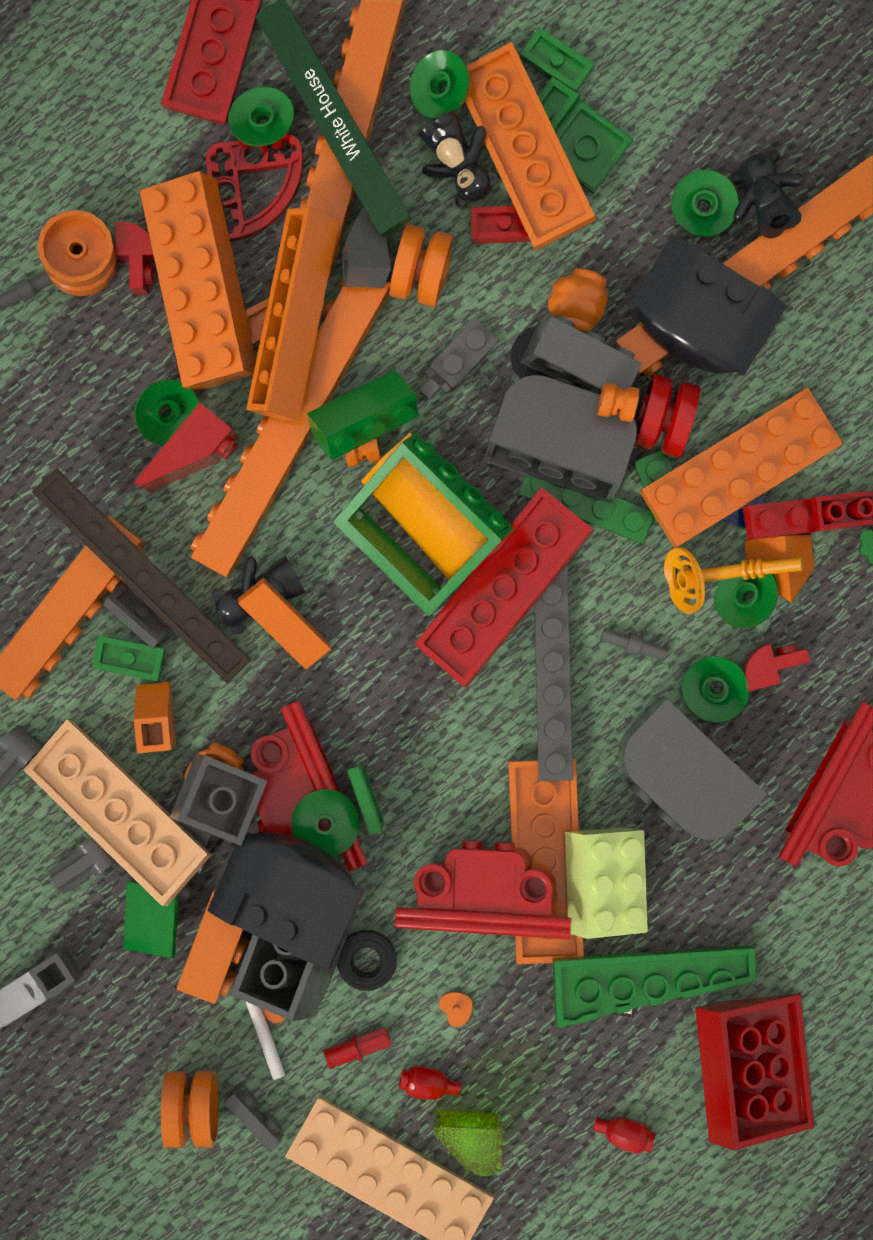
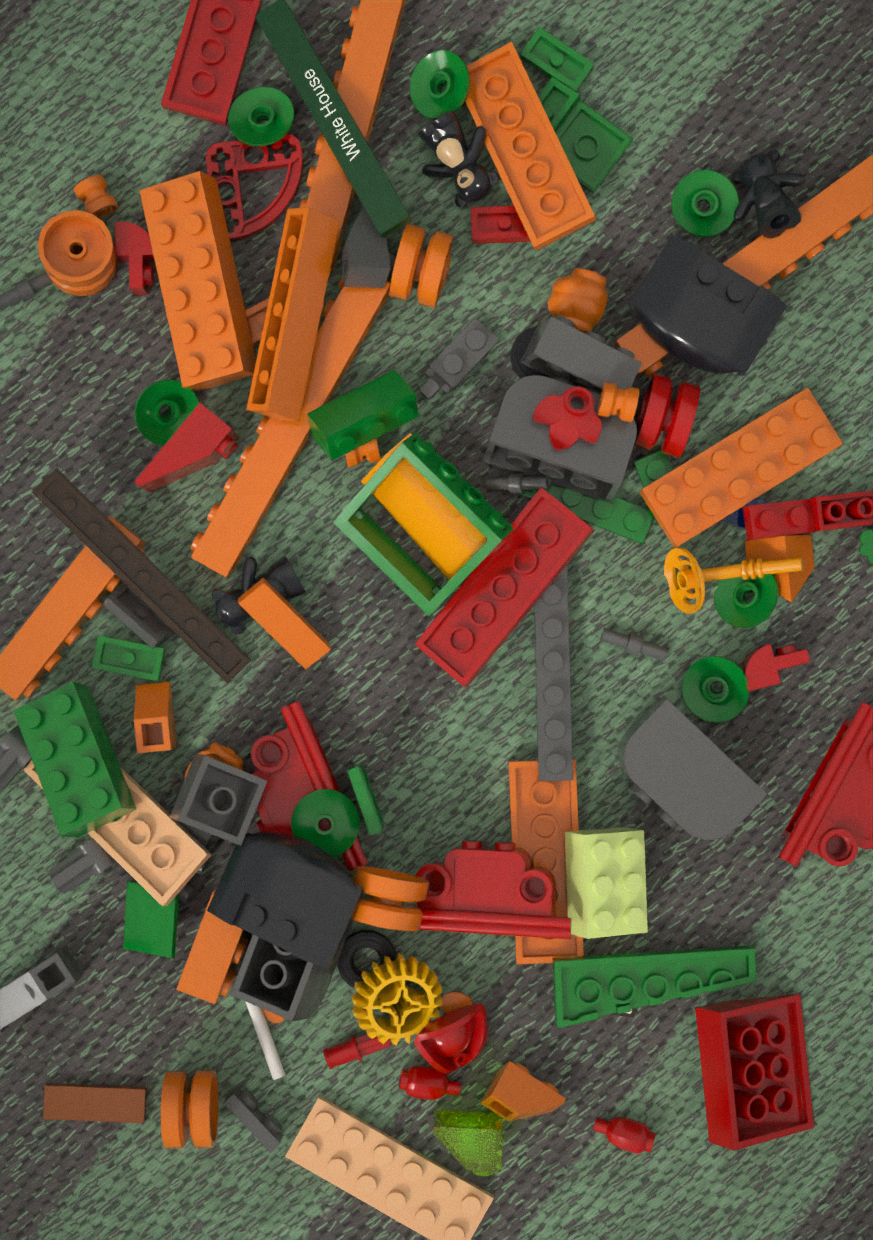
none -> green brick [14,682,137,838]
none -> dark orange tile [43,1083,147,1123]
none -> orange wheel [73,175,119,219]
none -> orange wheel [352,866,429,931]
none -> yellow gear [352,953,443,1046]
none -> red hat [414,1003,488,1074]
none -> orange slope [481,1061,566,1122]
none -> dark grey bar [485,473,551,493]
none -> red plate [532,386,602,451]

